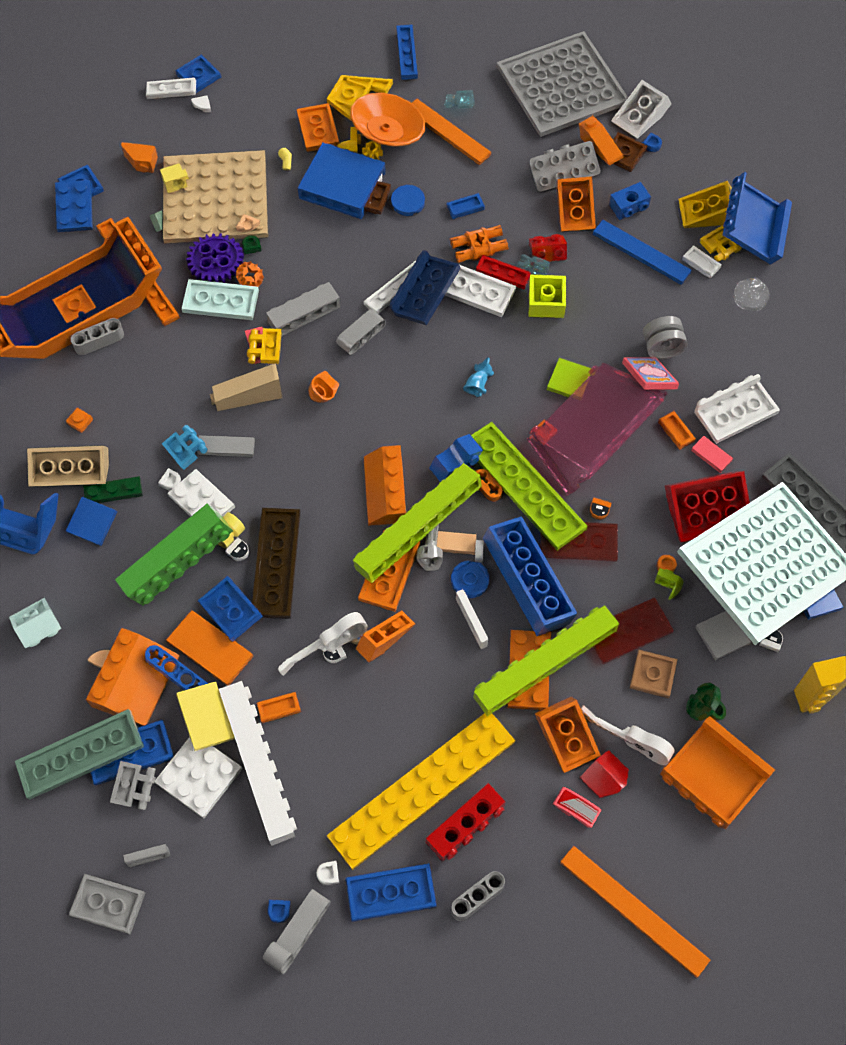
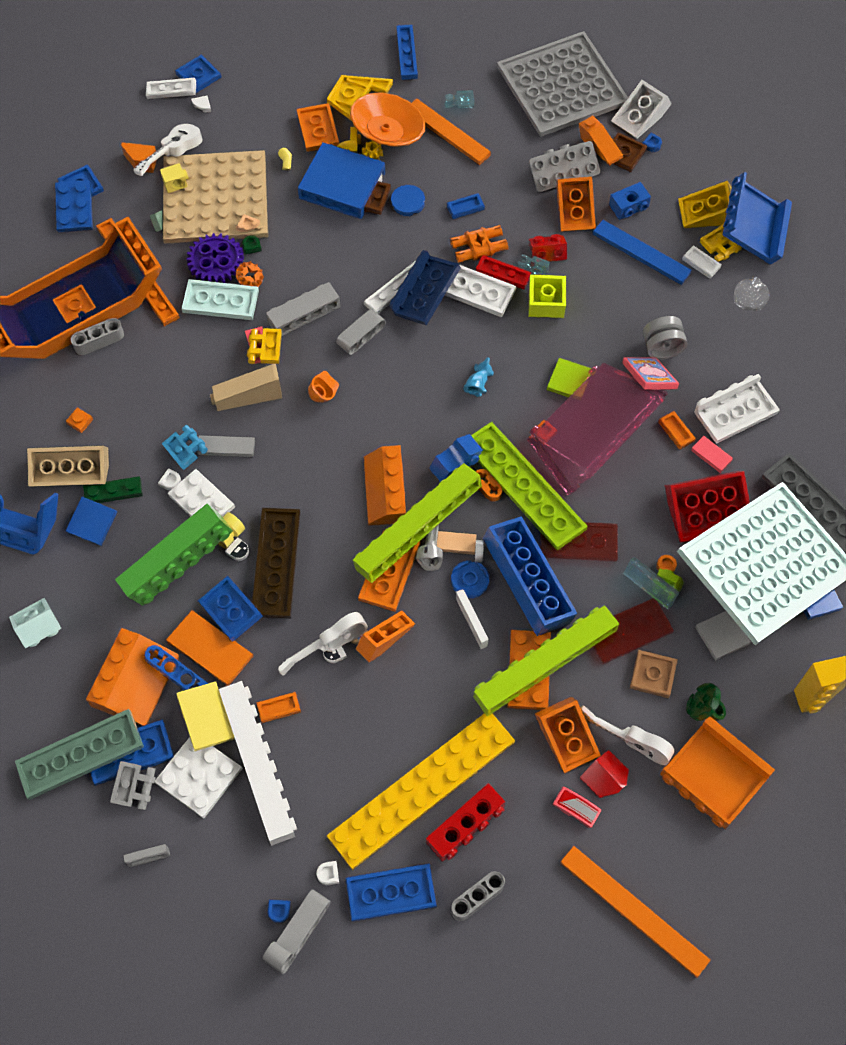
light grey tile [69,874,145,935] -> none
light nougat tile [88,650,110,668] -> none
tile [590,497,612,520] -> none
tile [759,630,783,652] -> none
none -> white piece [134,124,202,176]
none -> clear light blue tile [623,557,680,609]

